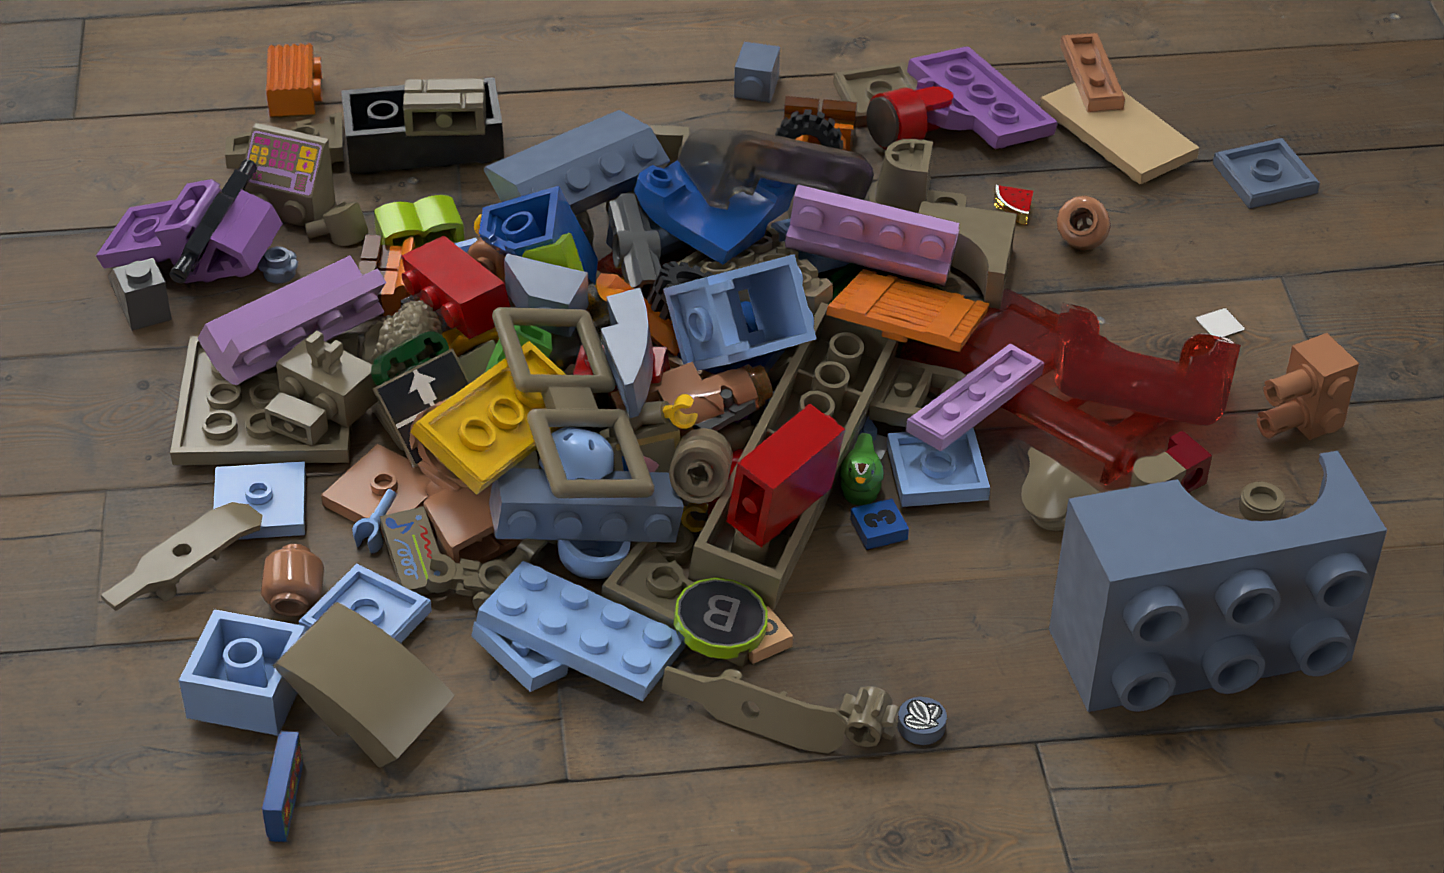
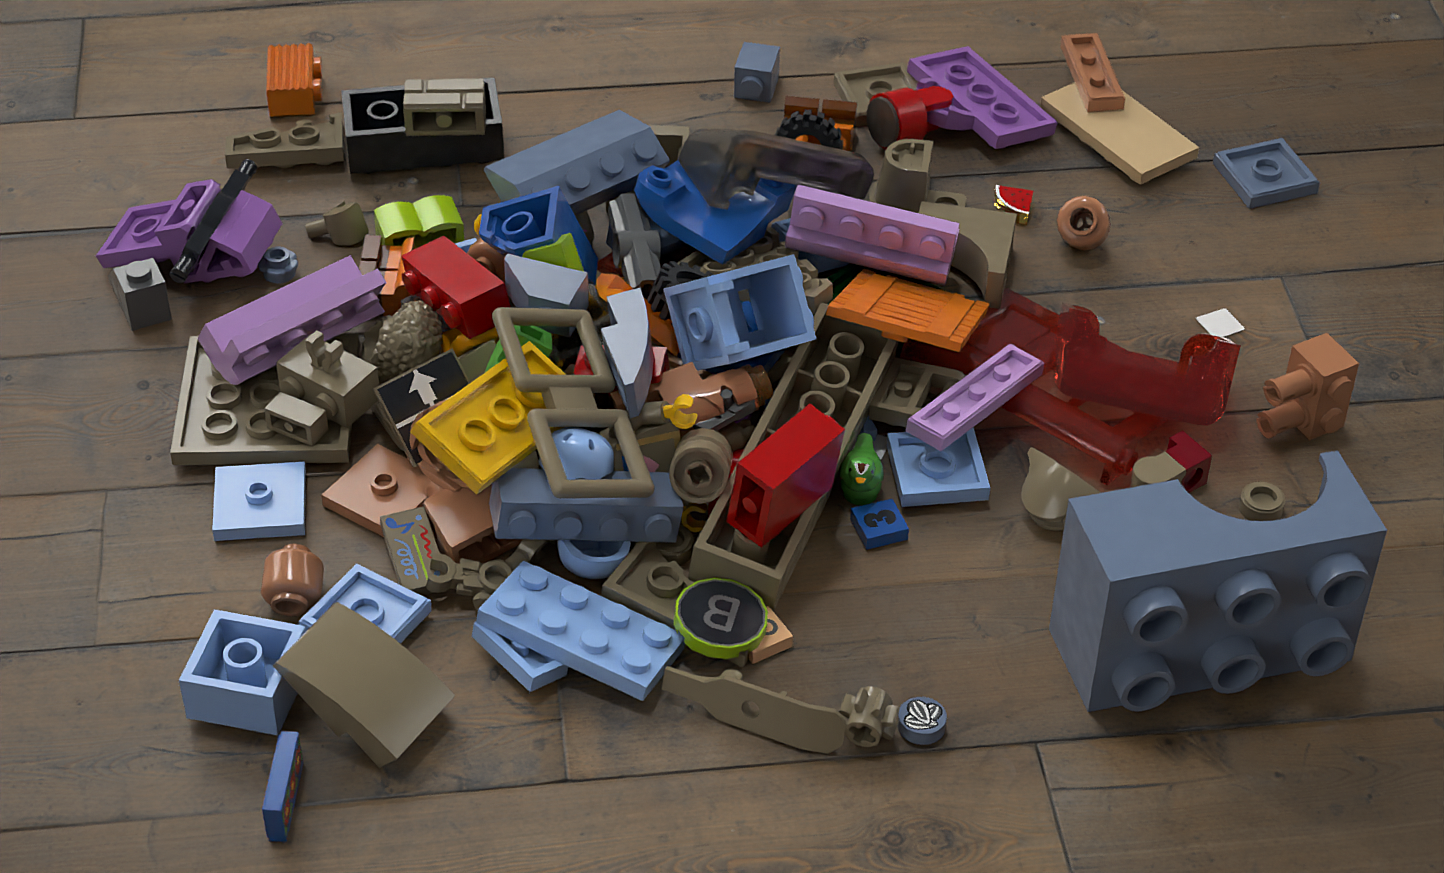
piece [101,502,263,611] -> none
dark tan slope [245,123,335,227] -> none
light blue hand [352,489,397,553] -> none
dark green beam [371,331,450,386] -> none

